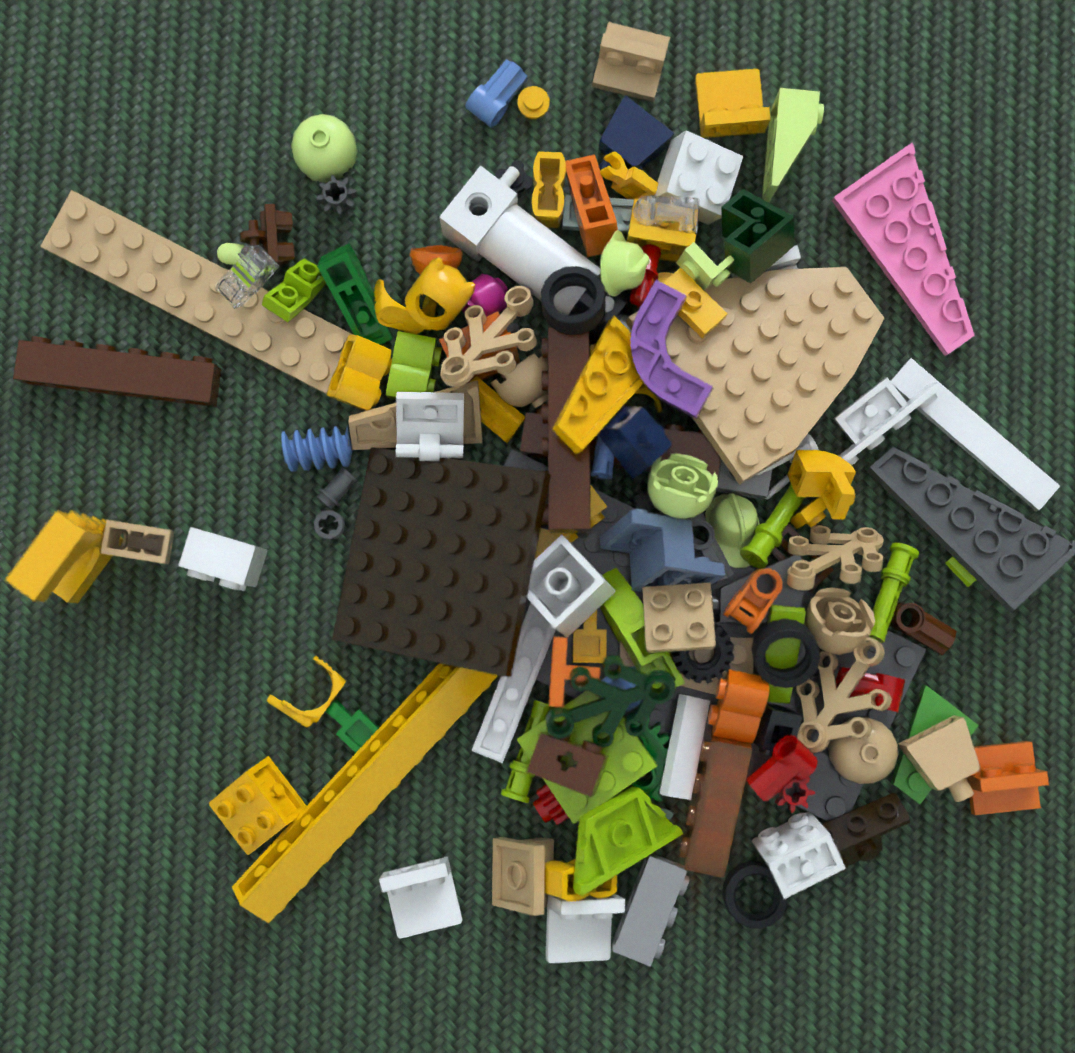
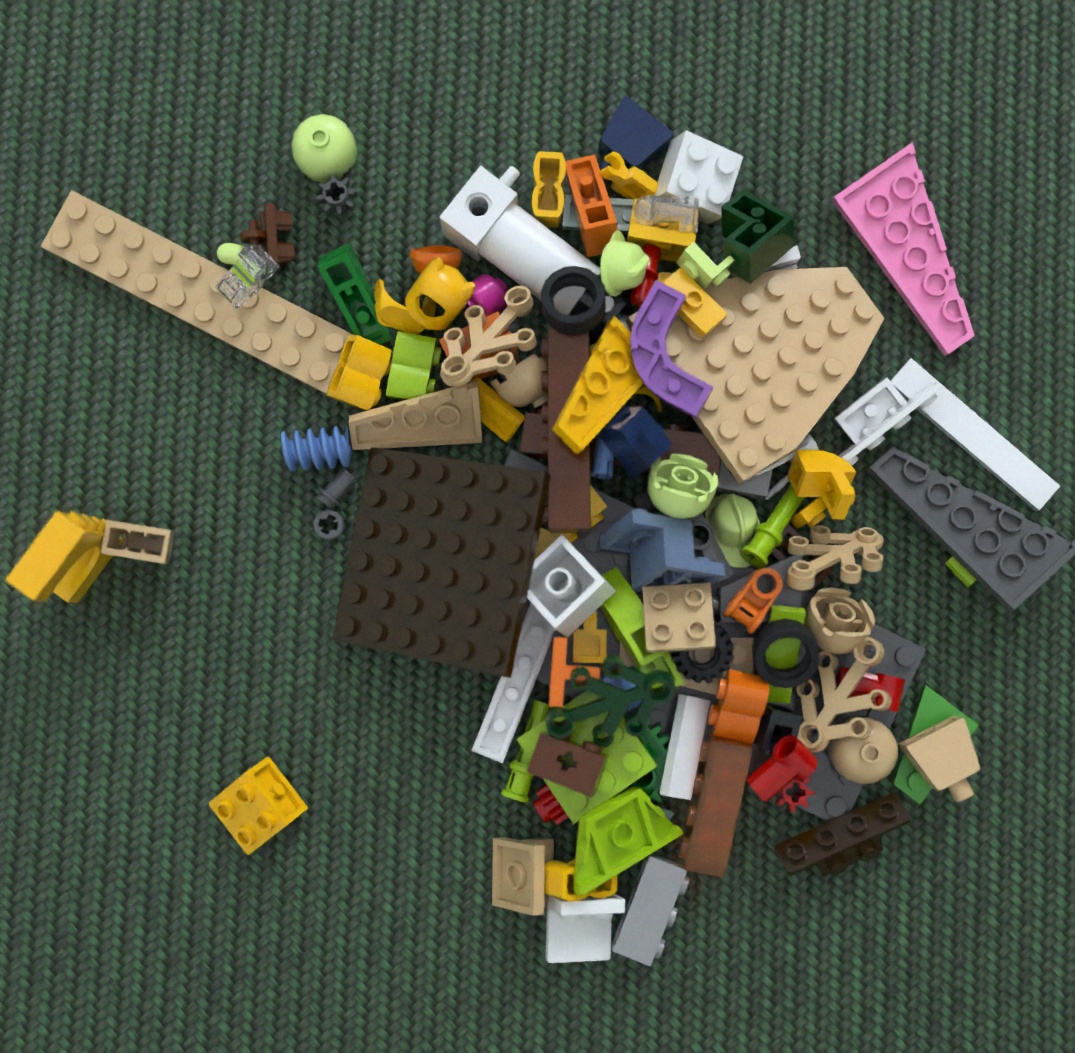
reddish brown brick [13,336,222,407] -> none
white brick [179,527,268,591] -> none
yellow brick [232,663,498,924] -> none
lime slope [262,258,326,322] -> none
yellow helmet [267,656,346,728] -> none
green plate [326,699,379,753] -> none
white bracket [379,856,463,939] -> none
white plate [396,392,464,461] -> none
medium blue piece [465,59,528,128] -> none
black plate [495,160,533,195] -> none
yellow plate [517,86,550,119] -> none
tan bracket [592,22,670,102] -> none
yellow bracket [695,69,771,138] -> none
black tyre [722,861,788,929] -> none
white bracket [752,812,846,899] -> none
yellowish green slope [762,88,824,203] -> none
lime pin [869,542,919,643] -> none
reddish brown piece [890,602,957,655] -> none
orange bracket [967,741,1049,815] -> none

